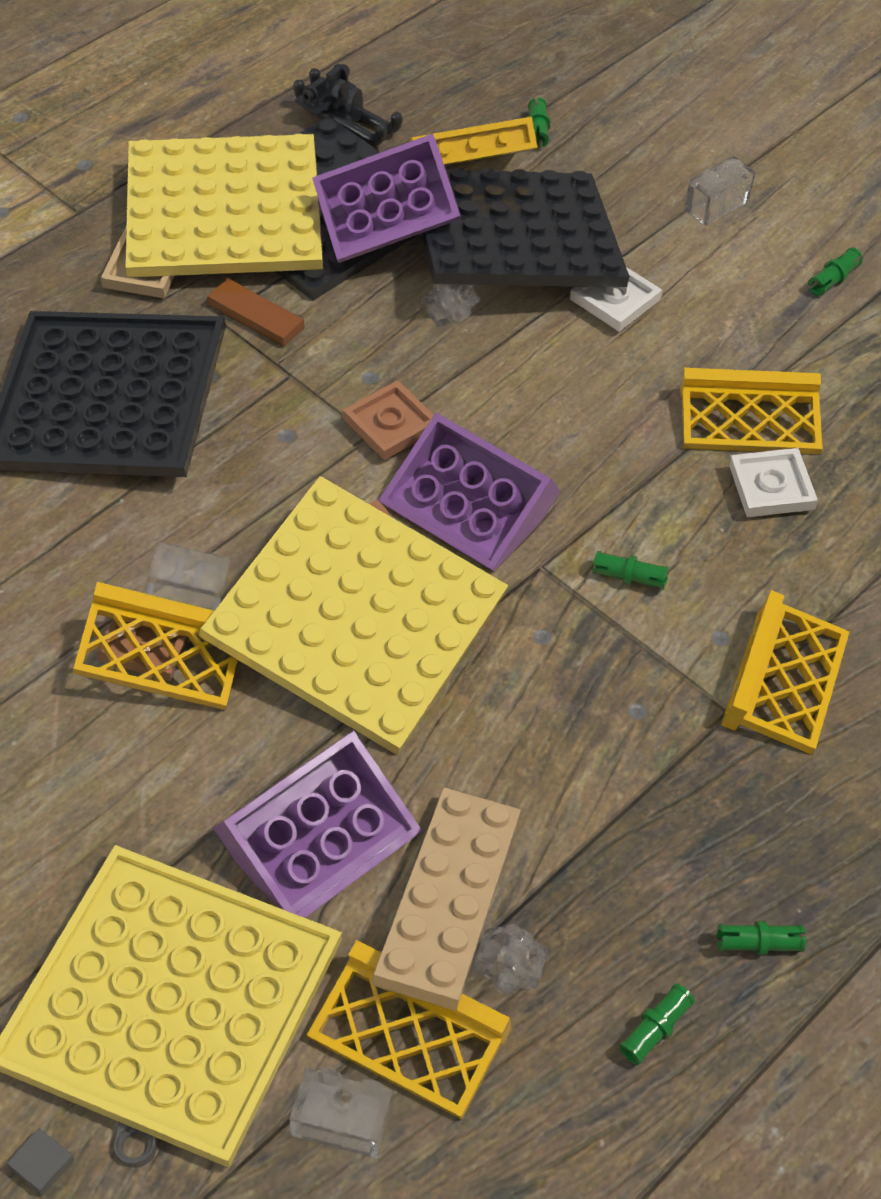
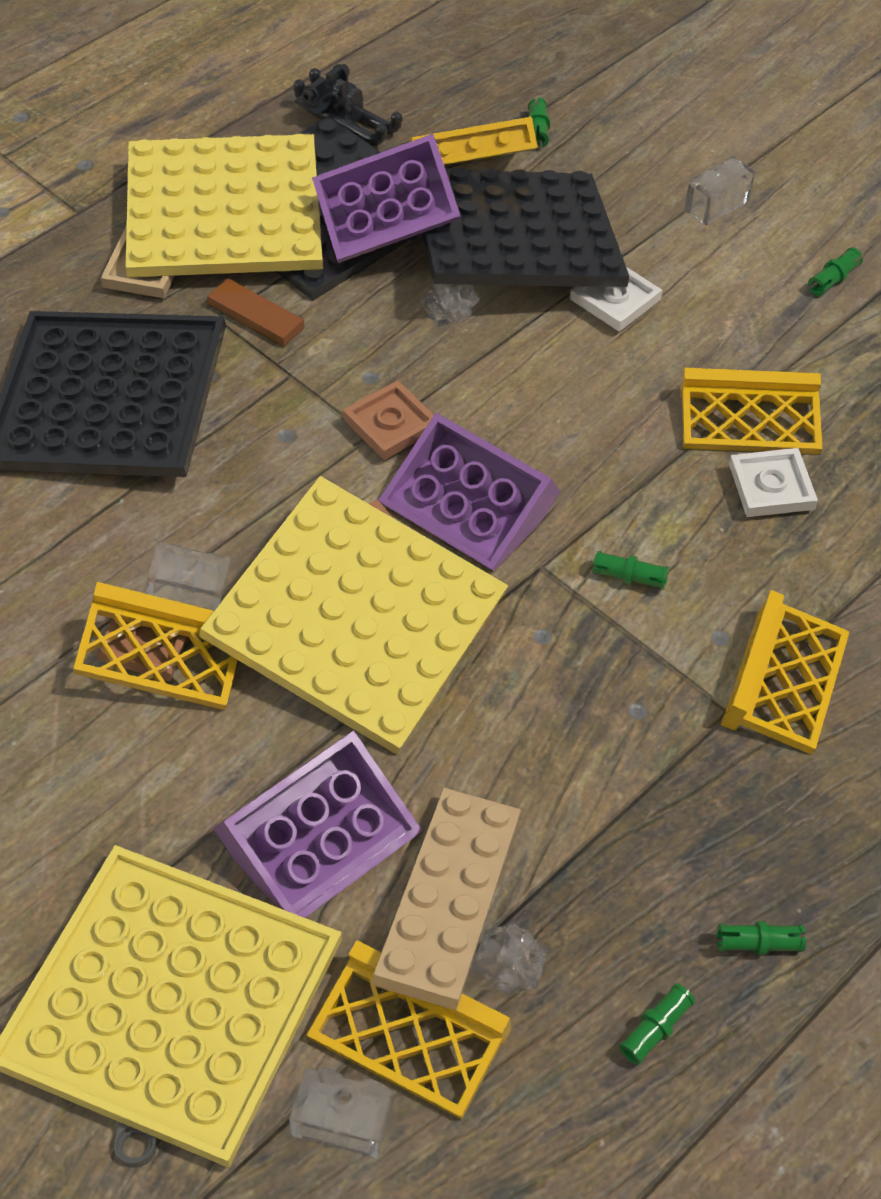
dark grey tile [7,1128,74,1196] -> none

